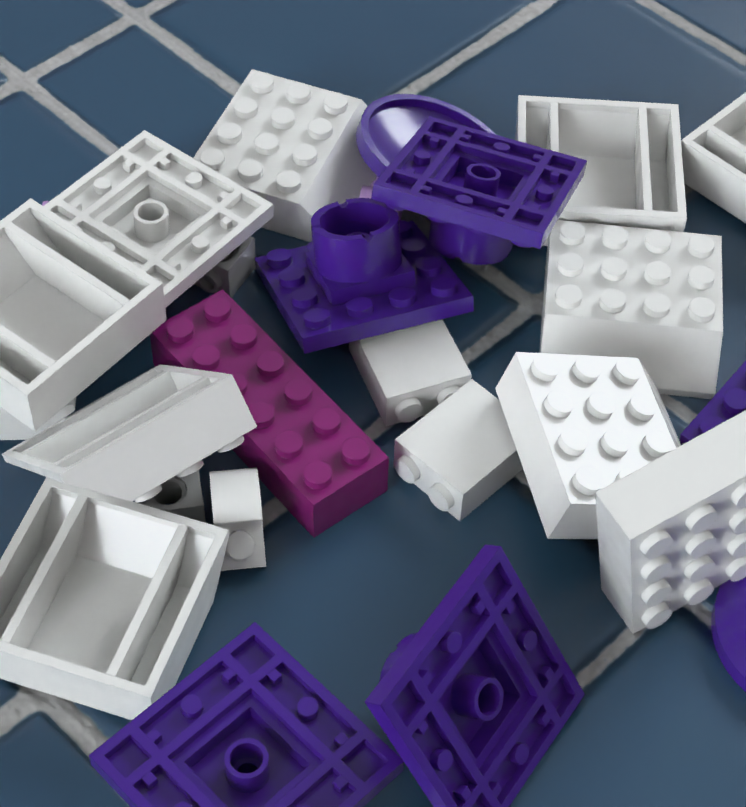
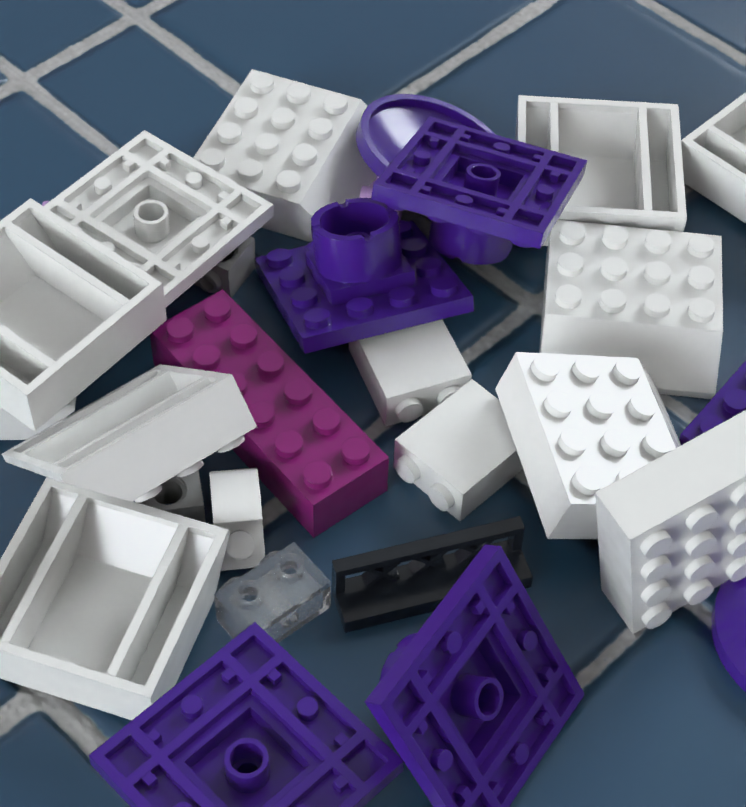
none -> clear brick [214,542,331,643]
none -> black fence [332,516,533,633]

